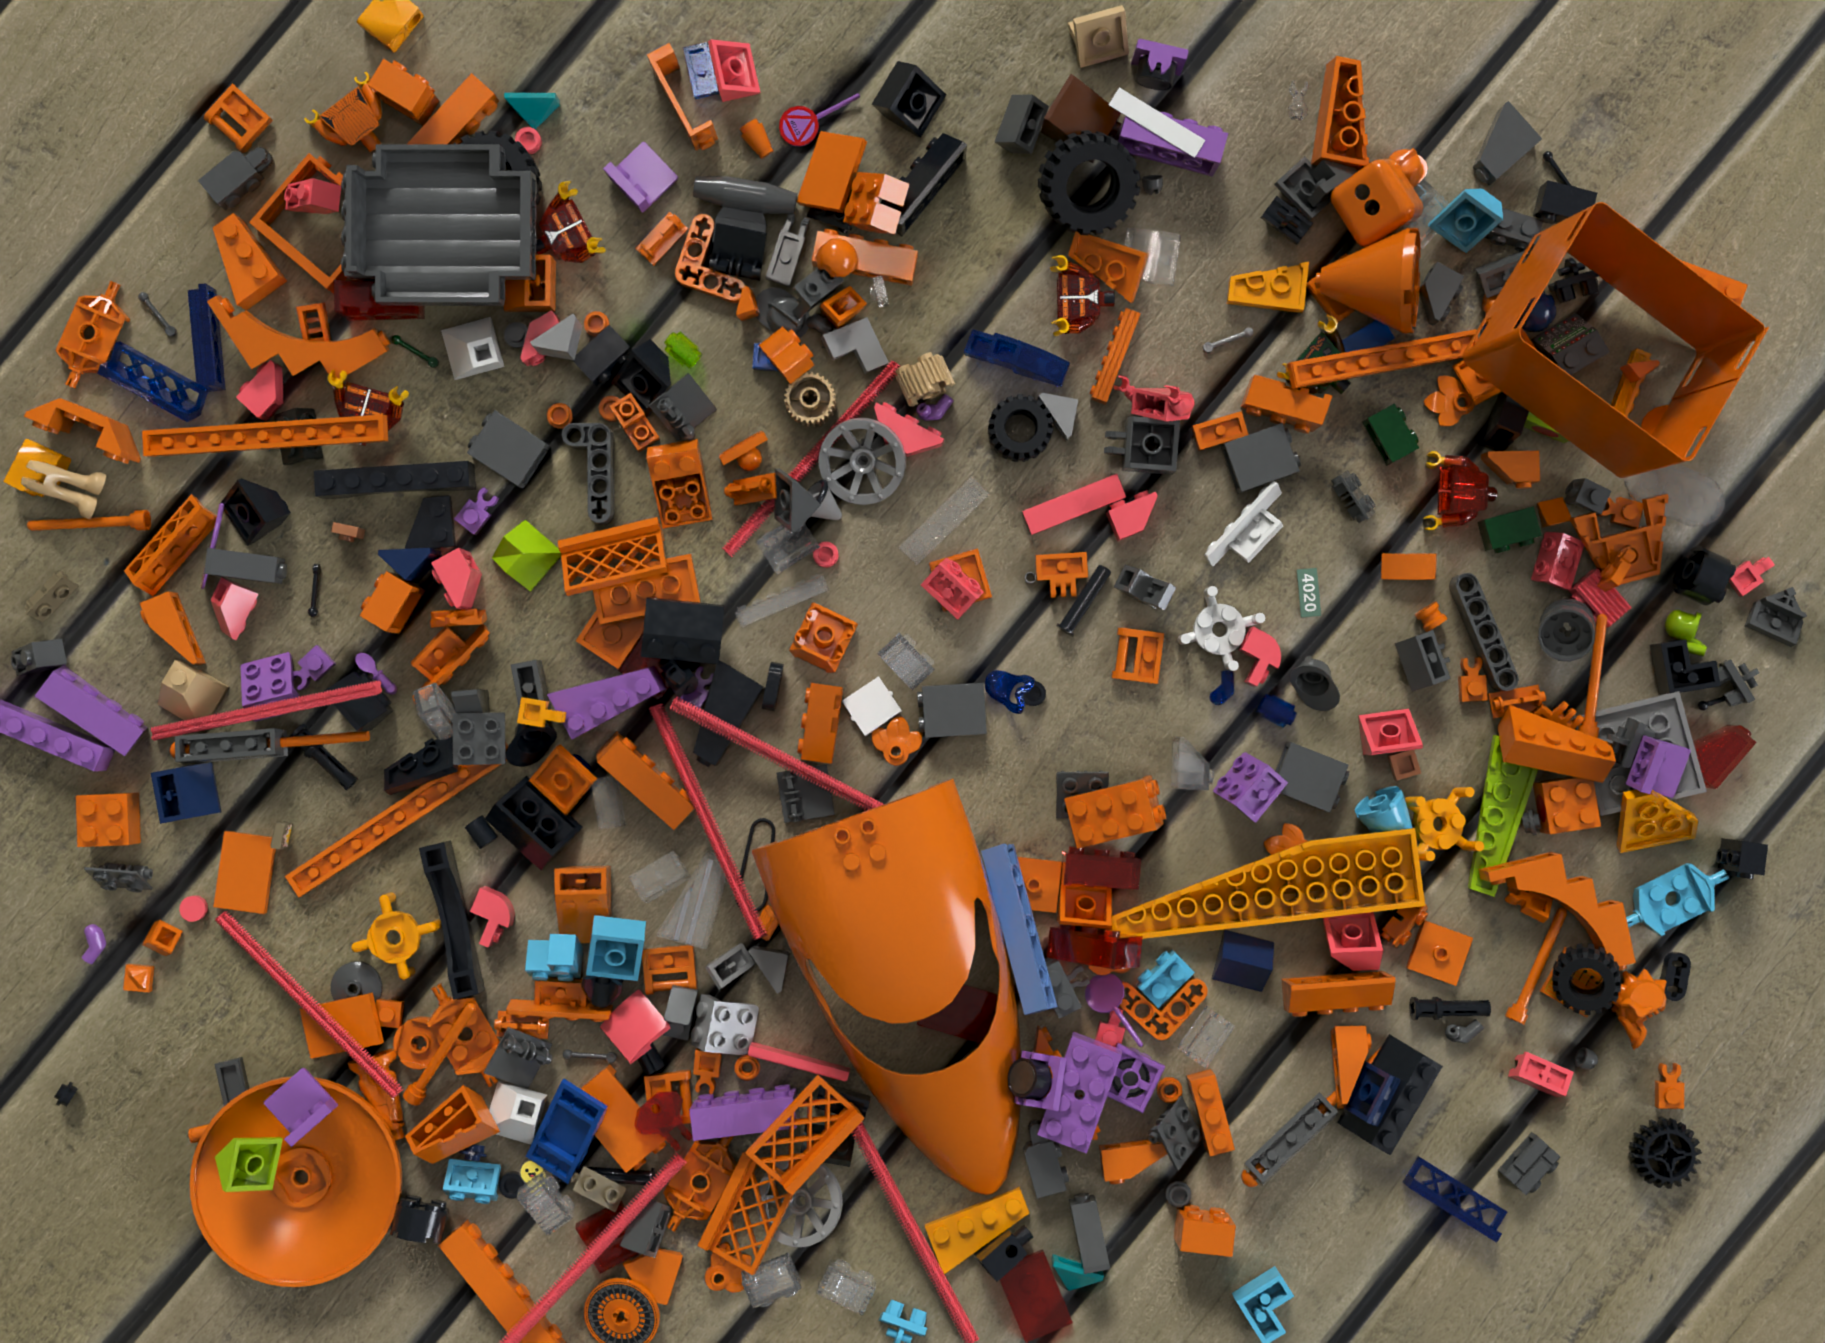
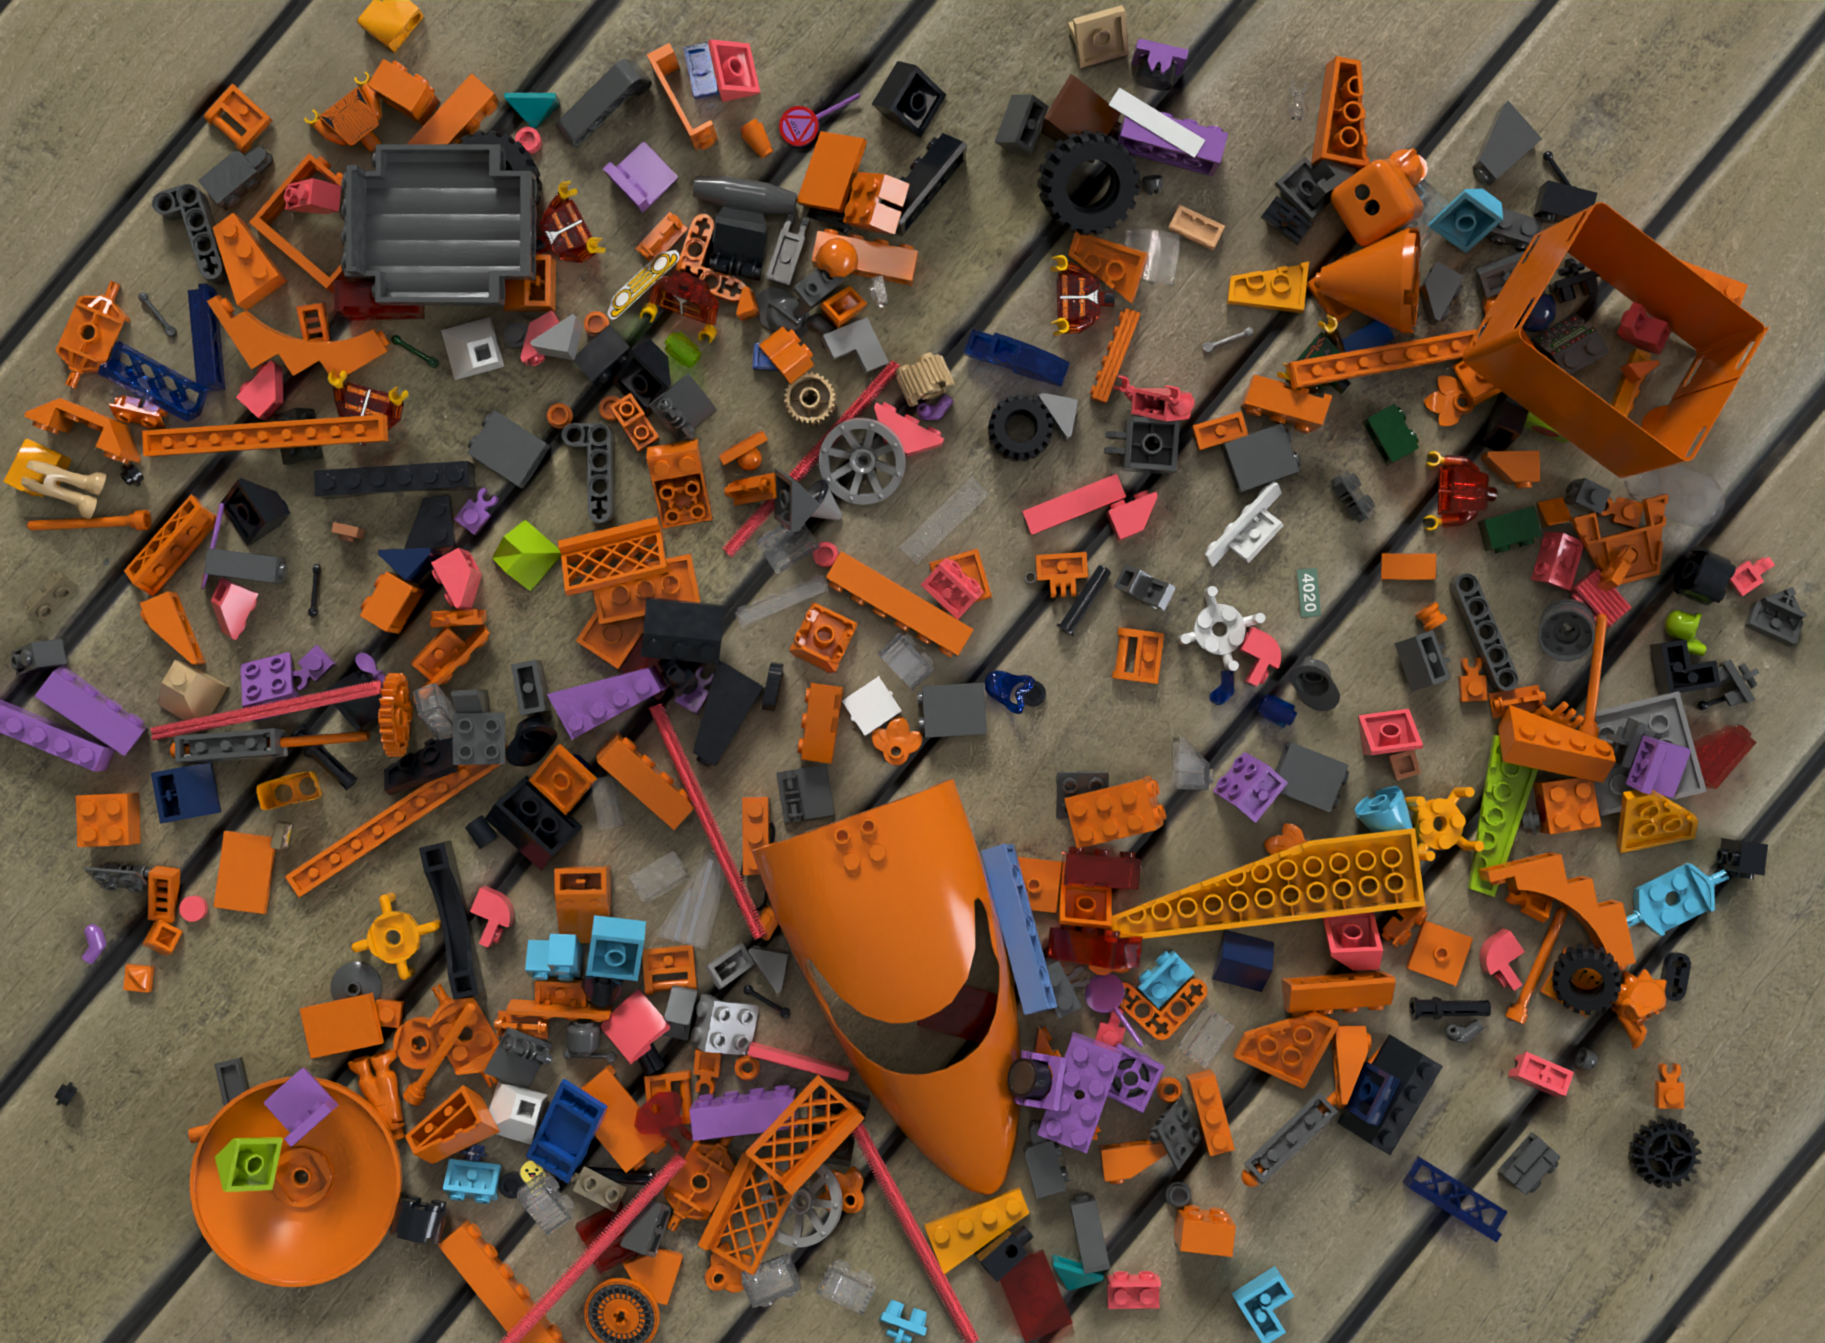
coral axle [215,911,404,1099] -> none
light orange plate [517,697,567,727] -> none
coral axle [670,696,884,811] -> none
none -> orange hinge [109,395,168,429]
none -> black plate [120,463,144,487]
none -> orange slope [148,866,180,923]
none -> dark grey beam [152,184,229,285]
none -> light orange piece [257,771,322,810]
none -> orange gear [378,673,413,757]
none -> dark grey beam [556,59,652,147]
none -> dark grey head [567,1018,600,1057]
none -> sticker [608,250,680,320]
none -> clear red torso [640,270,719,344]
none -> orange arch [742,797,770,875]
none -> black hinge [743,985,790,1018]
none -> orange plate [818,1166,865,1213]
none -> orange brick [826,551,974,658]
none -> coral bracket [1107,1271,1161,1309]
none -> light nougat plate [1168,204,1225,251]
none -> orange plate [1233,1011,1339,1089]
none -> coral brick [1479,928,1525,991]
none -> coral brick [1617,302,1672,355]

